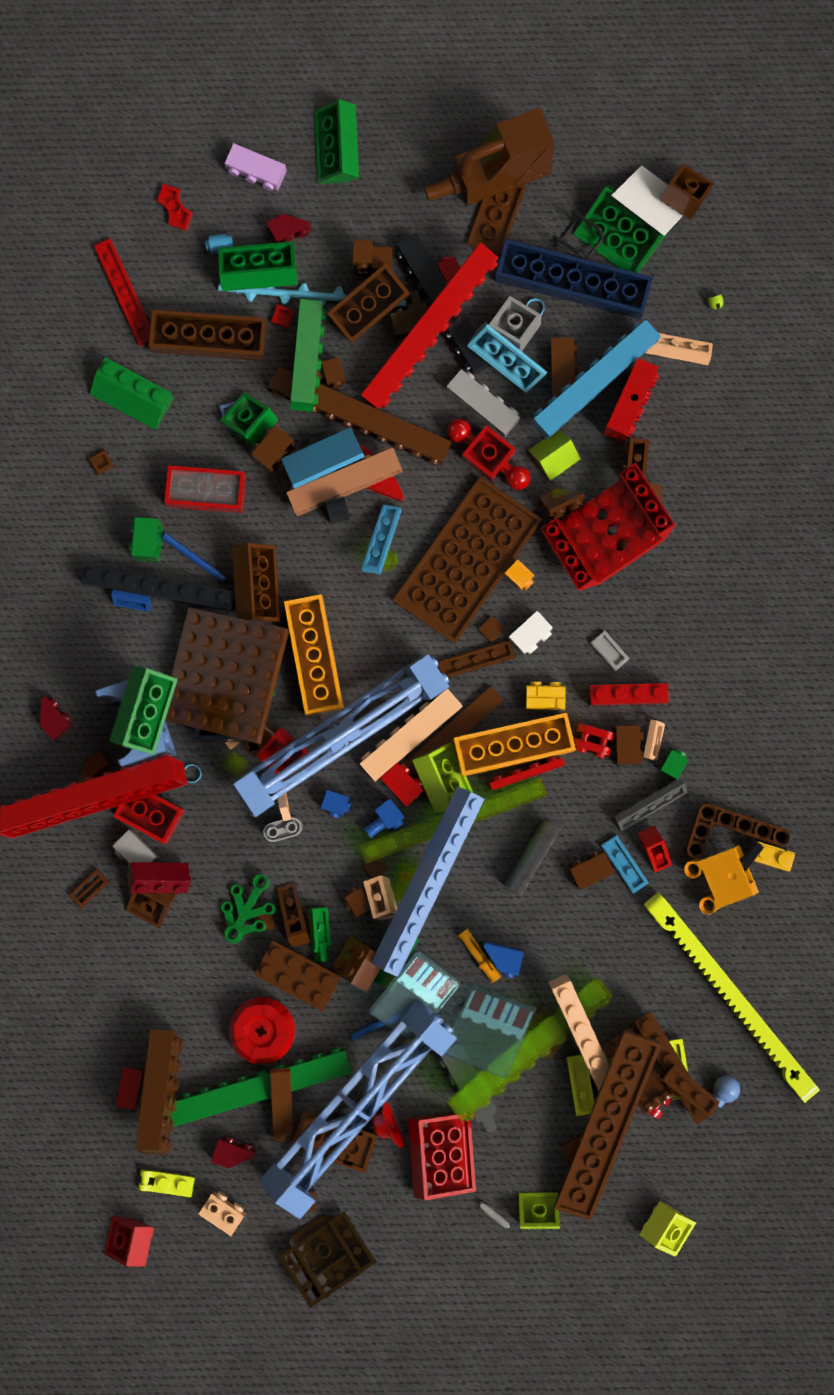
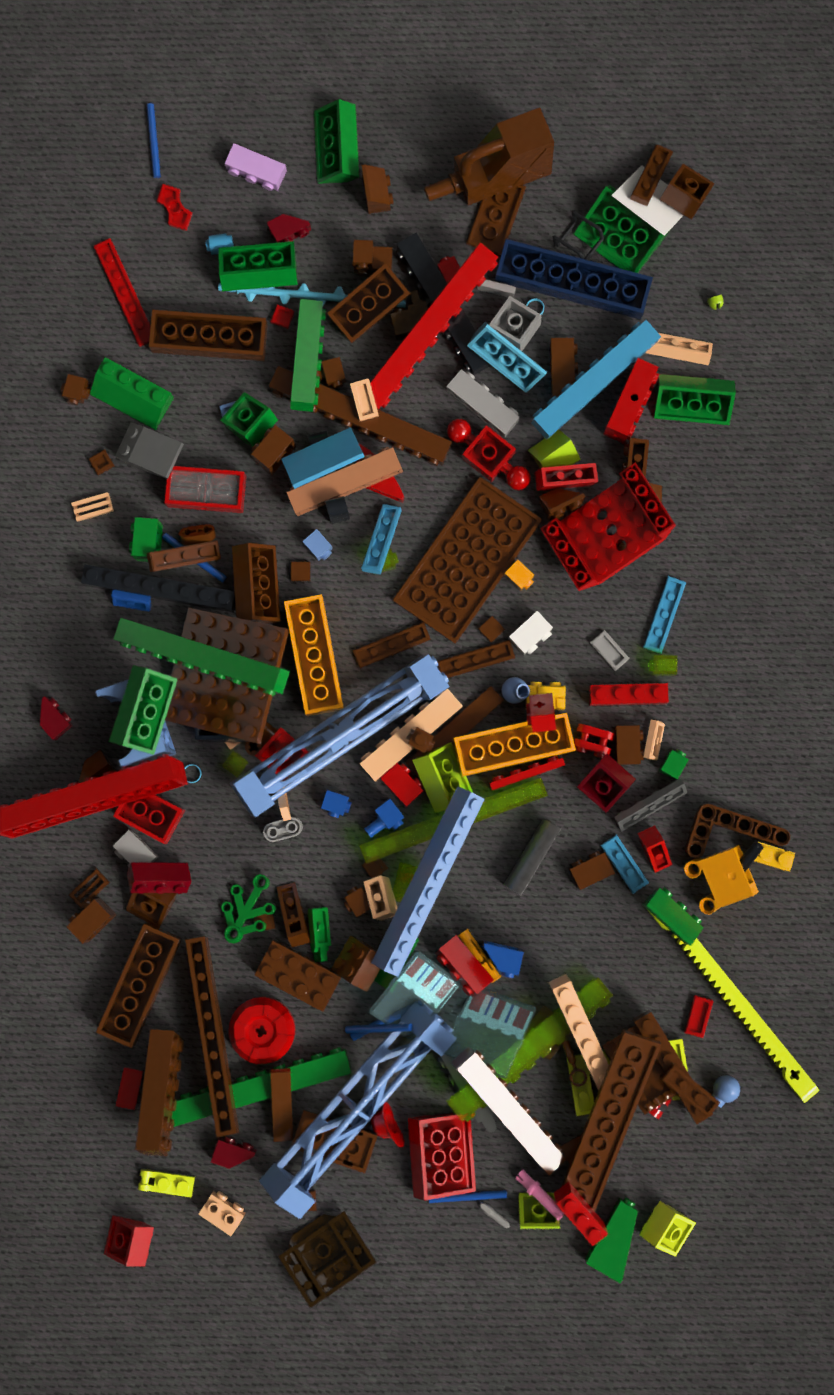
none -> reddish brown brick [61,374,90,406]
none -> reddish brown brick [67,898,117,944]
none -> light nougat tile [72,492,114,522]
none -> reddish brown brick [96,923,182,1048]
none -> green brick [113,618,290,695]
none -> dark grey slope [115,423,184,479]
none -> blue bar [146,103,161,178]
none -> reddish brown tile [147,540,221,572]
none -> reddish brown beam [179,524,216,545]
none -> reddish brown brick [185,936,240,1137]
none -> reddish brown tile [291,562,311,582]
none -> medium blue brick [302,529,333,561]
none -> blue bar [345,1023,413,1034]
none -> light nougat tile [350,379,379,421]
none -> reddish brown tile [353,622,431,668]
none -> reddish brown slope [362,165,394,214]
none -> reddish brown brick [406,727,435,754]
none -> blue bar [429,1190,507,1203]
none -> red brick [435,935,494,998]
none -> brick [451,1046,566,1176]
none -> light grey tile [477,279,516,298]
none -> medium blue piece [502,677,530,704]
none -> bright pink pin [515,1170,564,1221]
none -> red brick [526,693,556,733]
none -> red brick [535,463,598,491]
none -> red brick [553,1182,608,1246]
none -> reddish brown piece [562,1040,587,1087]
none -> dark red brick [577,754,636,813]
none -> green slope [585,1197,638,1284]
none -> reddish brown tile [630,144,673,206]
none -> green slope [642,887,703,946]
none -> dark azure tile [643,576,686,654]
none -> clear neon green brick [649,655,677,676]
none -> green slope [654,374,736,425]
none -> red tile [684,995,714,1038]

